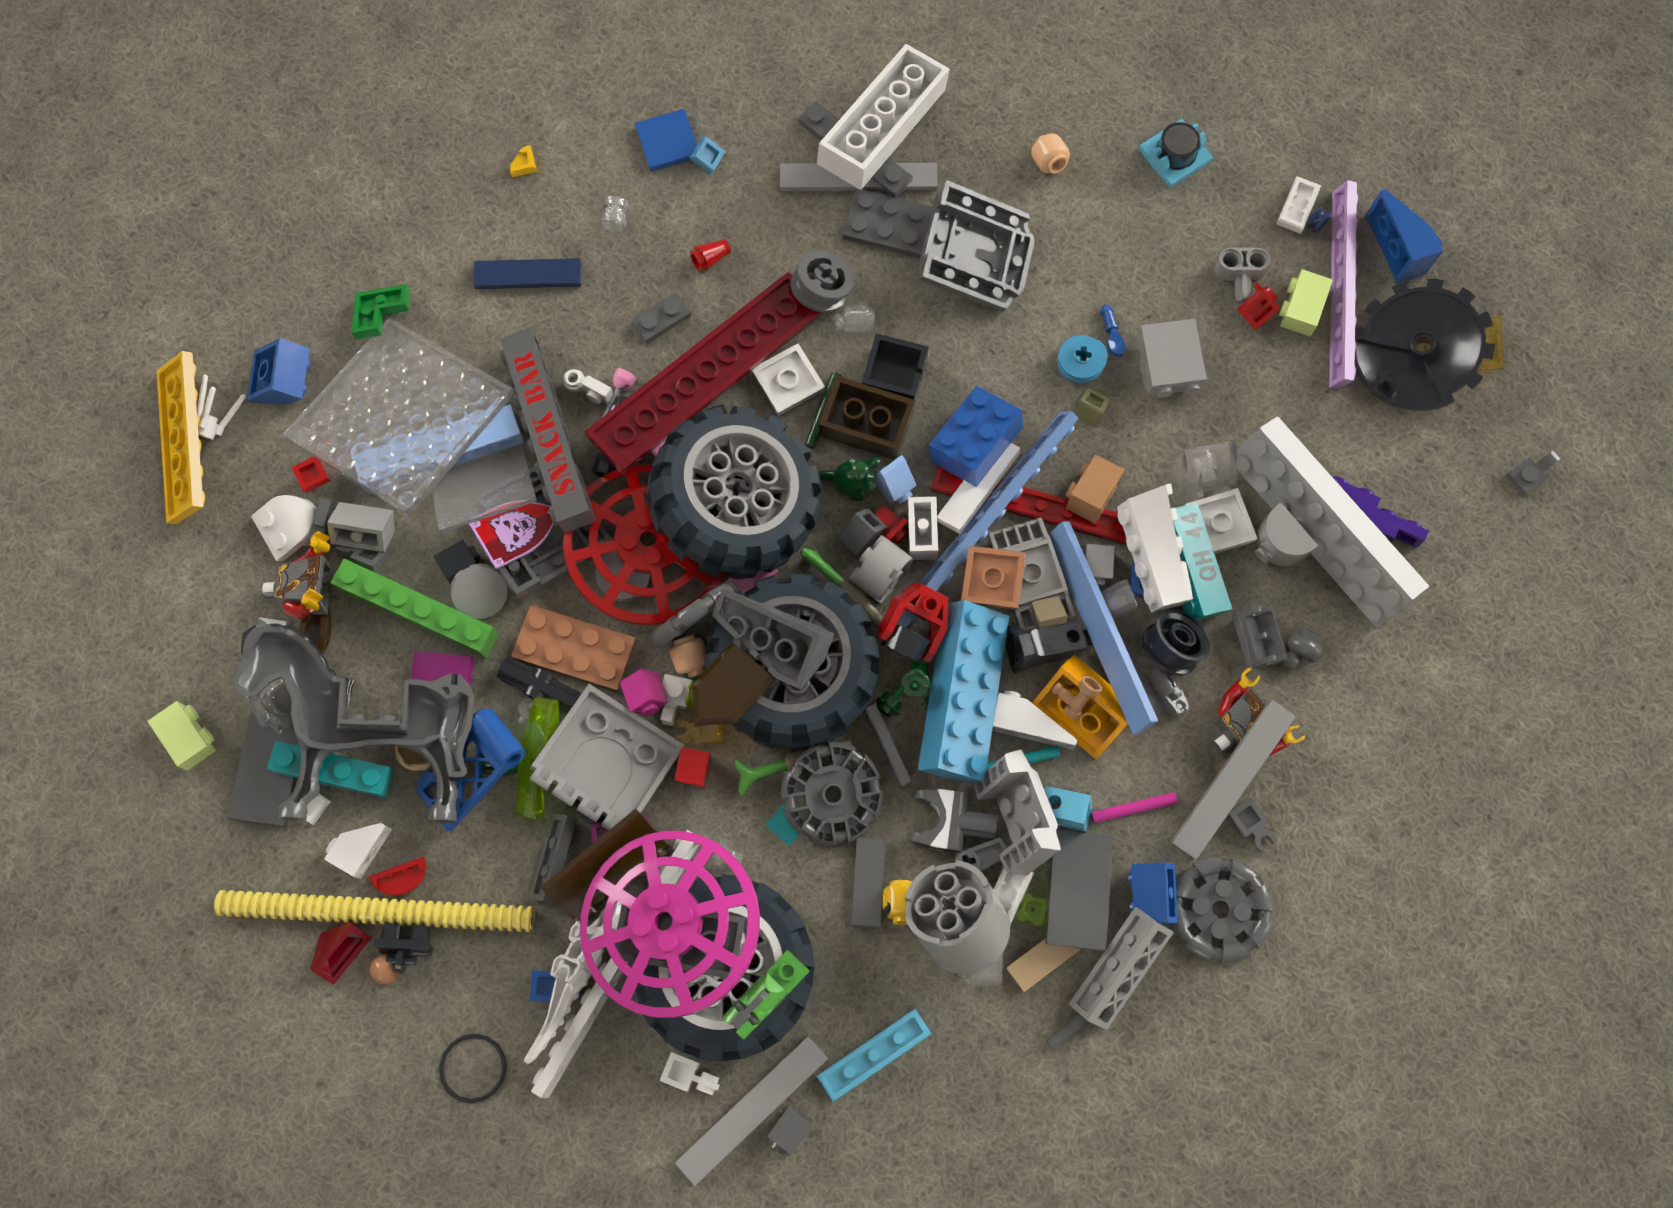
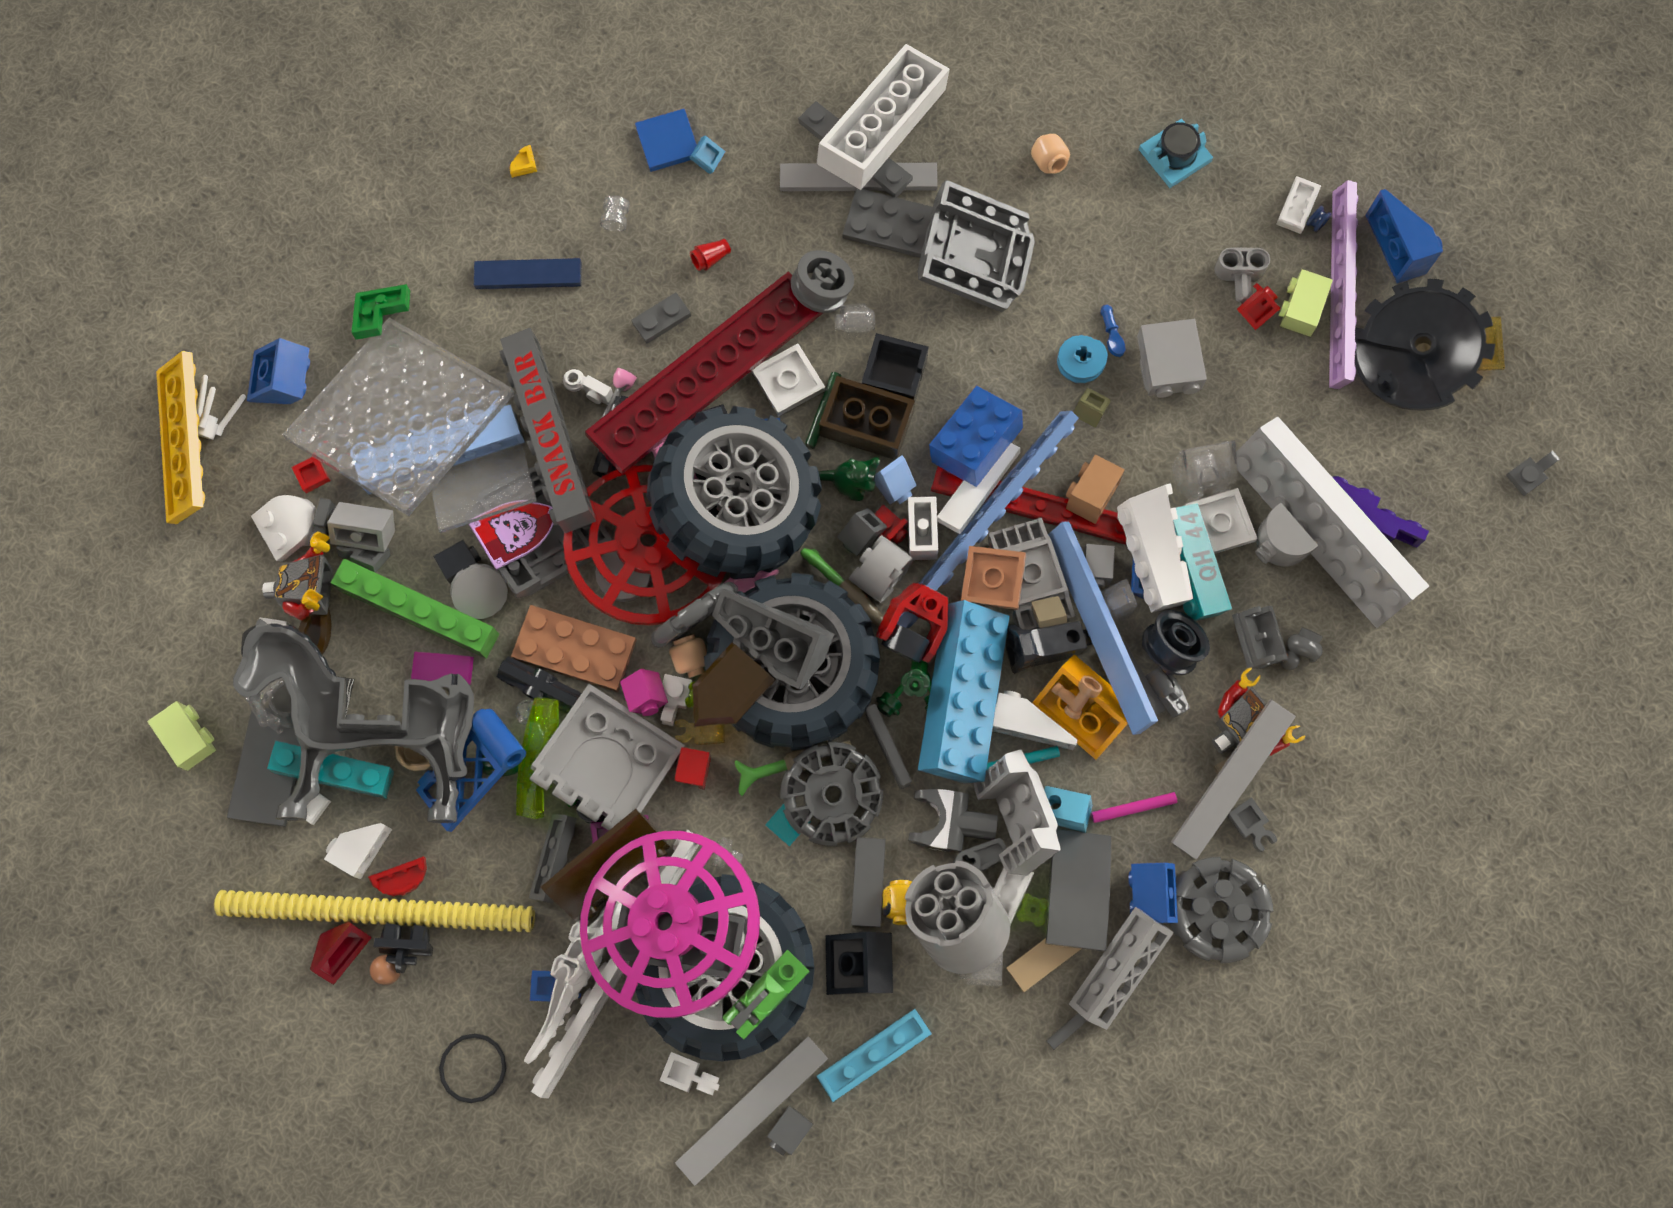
none -> black slope [825,932,893,995]

